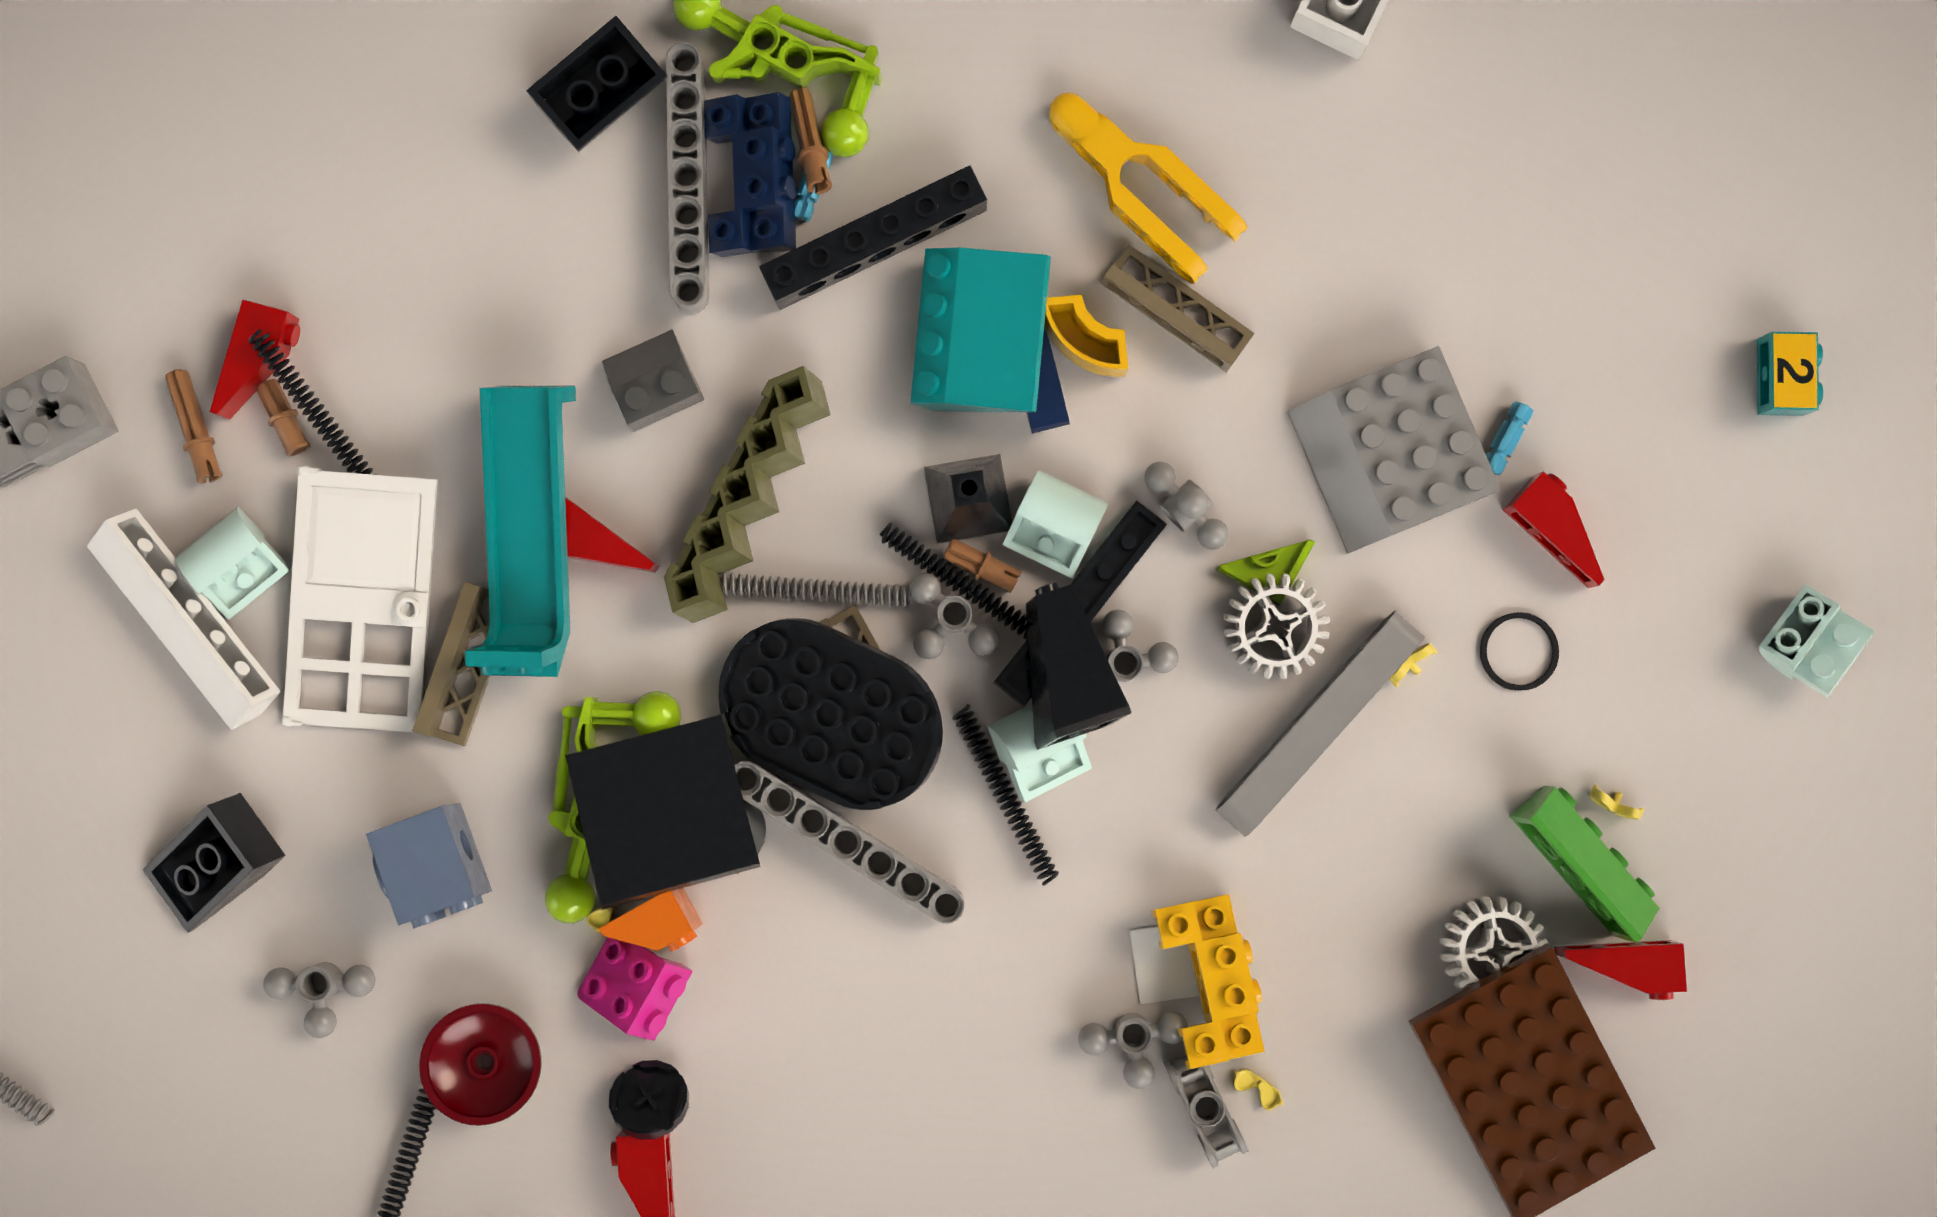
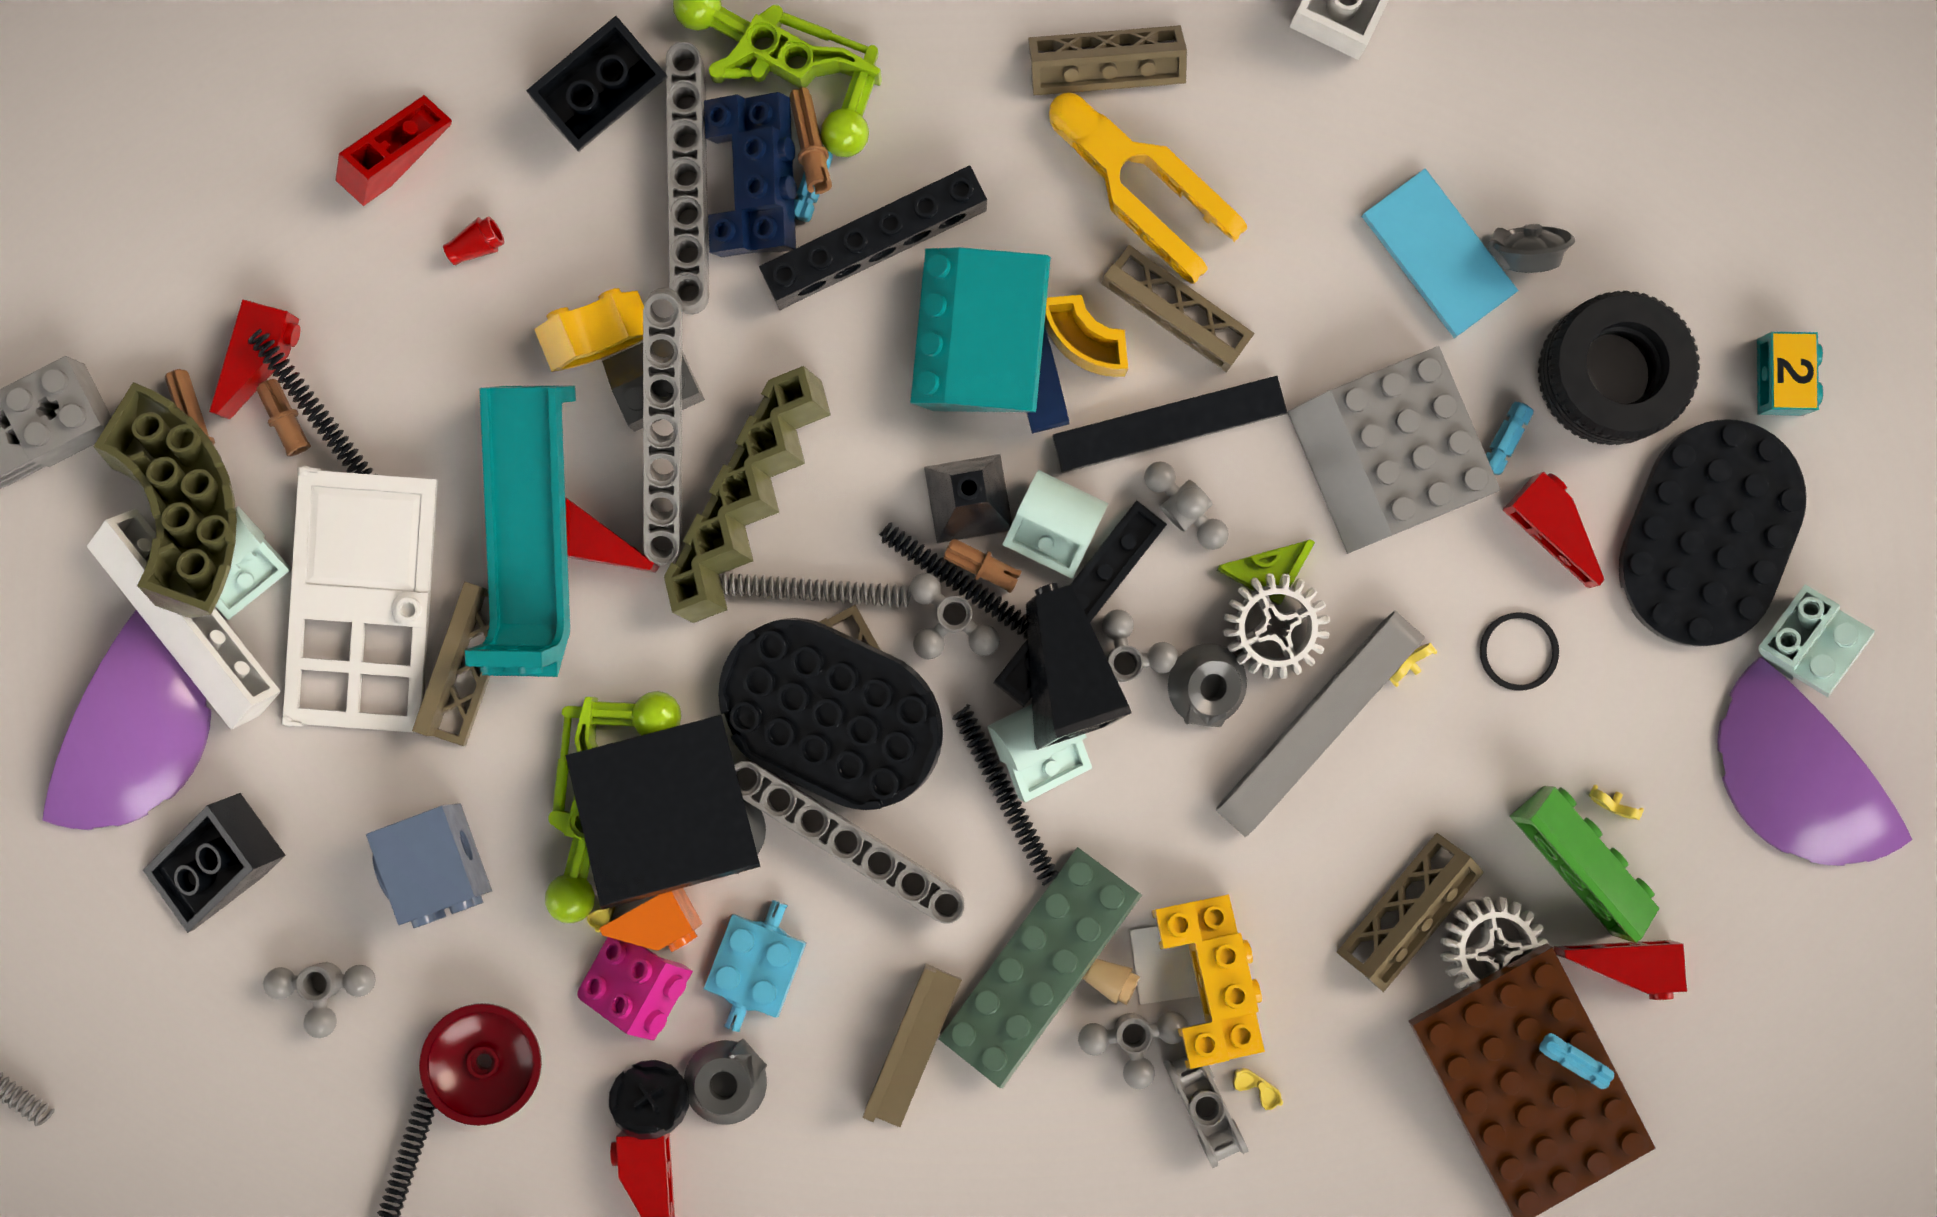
none -> medium lavender brick [42,610,211,830]
none -> olive brick [93,382,237,618]
none -> red slope [335,95,452,206]
none -> red cone [443,216,505,266]
none -> yellow brick [534,288,644,372]
none -> light grey beam [643,288,682,565]
none -> dark grey piece [684,1039,767,1125]
none -> medium azure plate [704,900,807,1032]
none -> dark tan fence [862,964,962,1127]
none -> sand green plate [939,847,1142,1088]
none -> dark tan fence [1028,25,1187,96]
none -> black tile [1052,376,1288,473]
none -> tan cone [1082,959,1140,1005]
none -> dark grey piece [1168,644,1247,727]
none -> dark tan fence [1337,833,1484,992]
none -> medium azure tile [1361,168,1519,338]
none -> dark grey piece [1487,224,1575,273]
none -> black tyre [1538,291,1700,445]
none -> medium azure axle [1539,1033,1614,1089]
none -> black plate [1619,419,1807,647]
none -> medium lavender brick [1717,657,1912,866]

